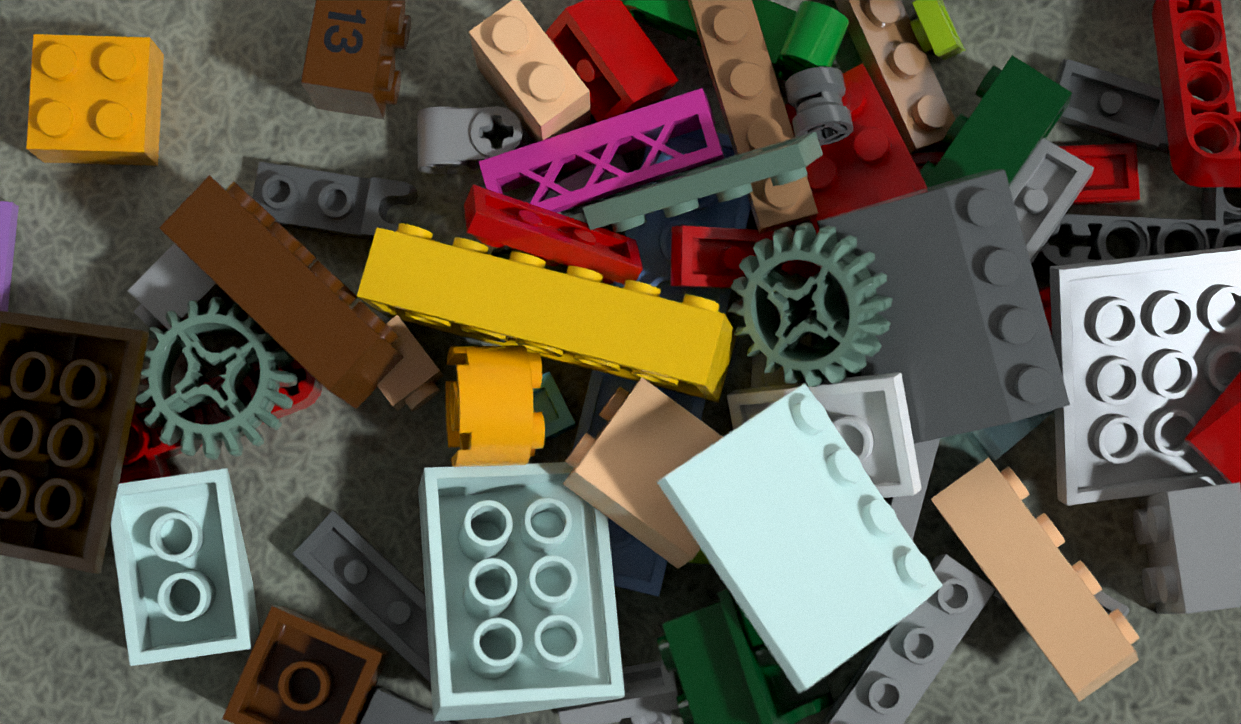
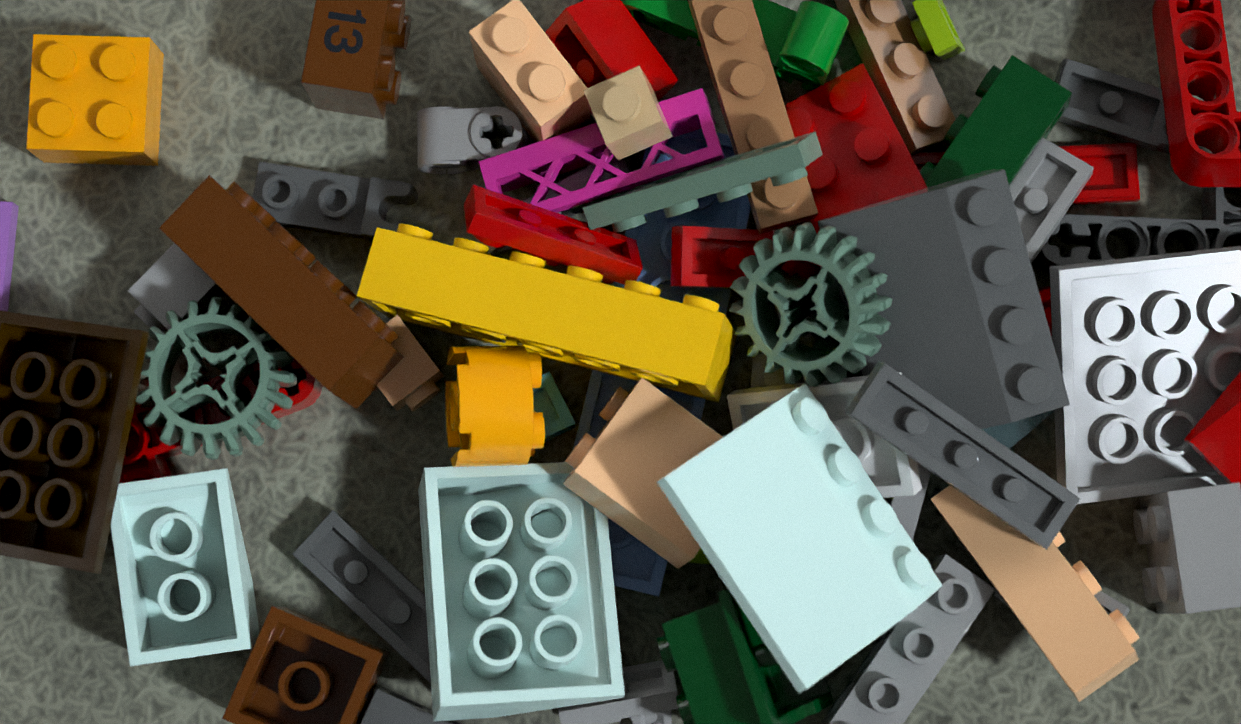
dark grey wheel [785,67,853,146] -> none
none -> tan brick [584,66,673,160]
none -> dark grey plate [844,361,1081,549]

